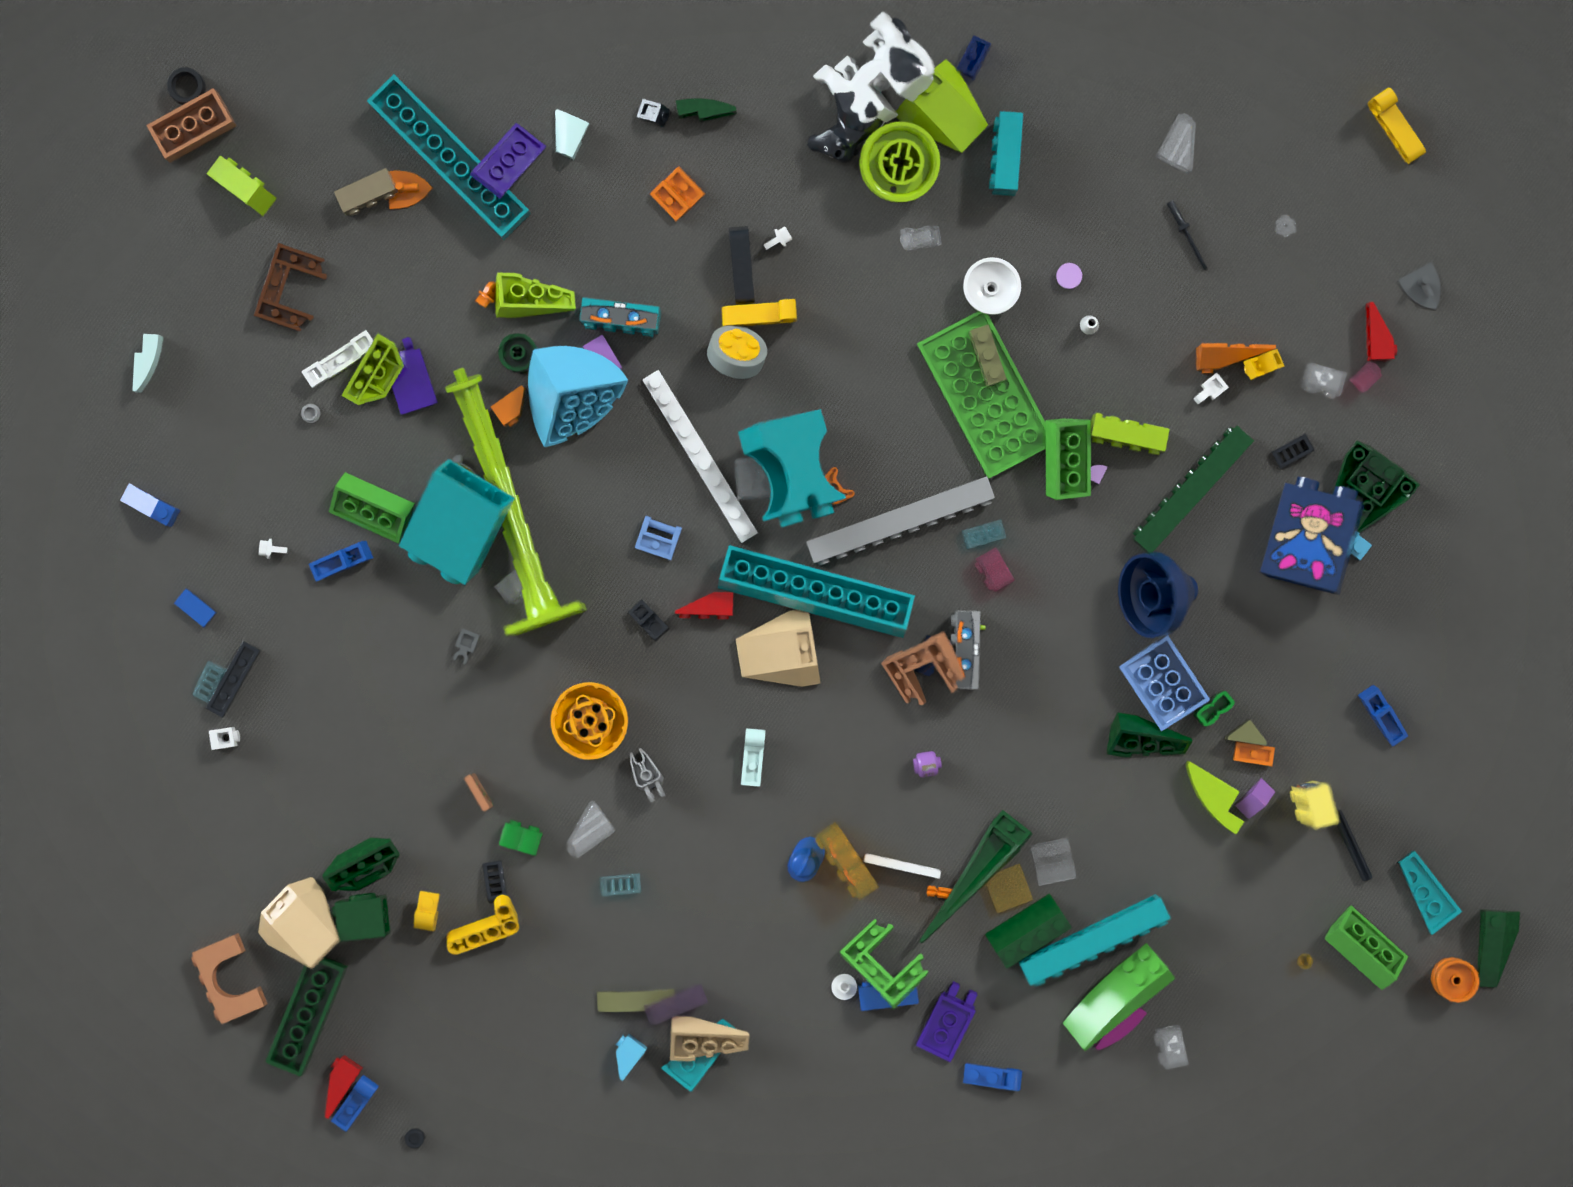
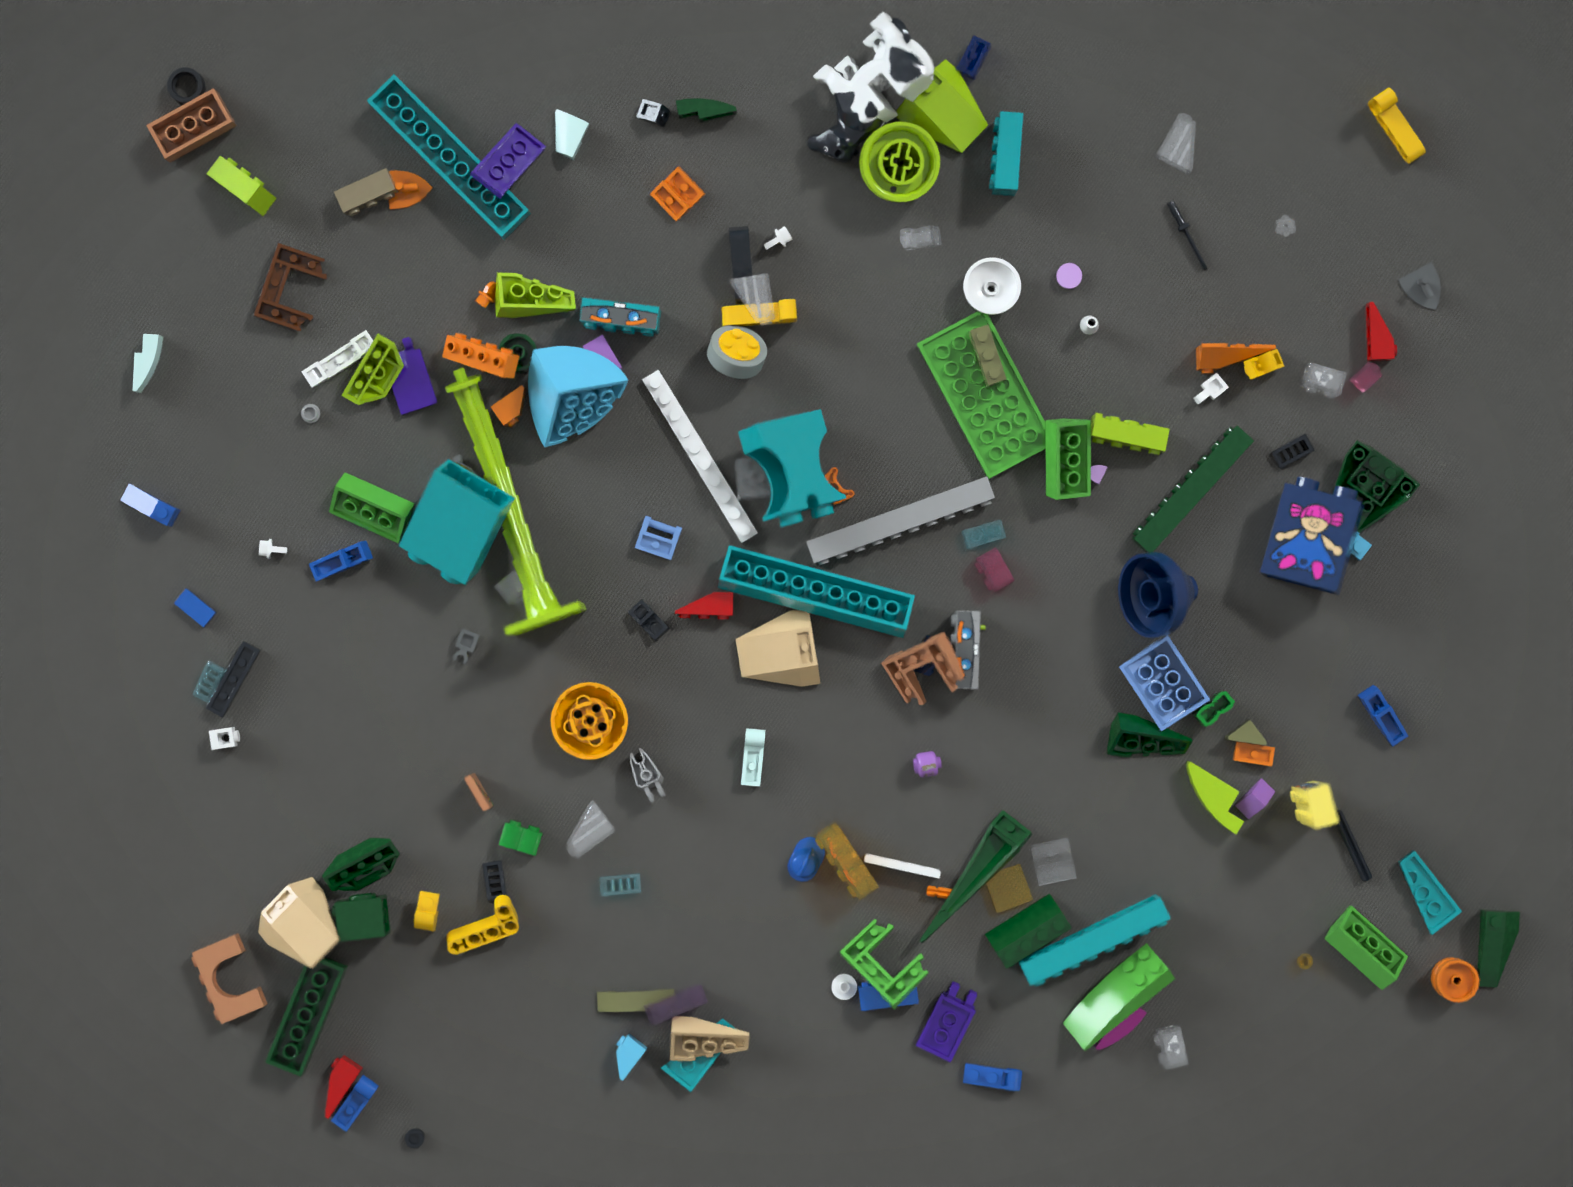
none -> orange brick [442,333,519,378]
none -> clear slope [730,273,775,325]

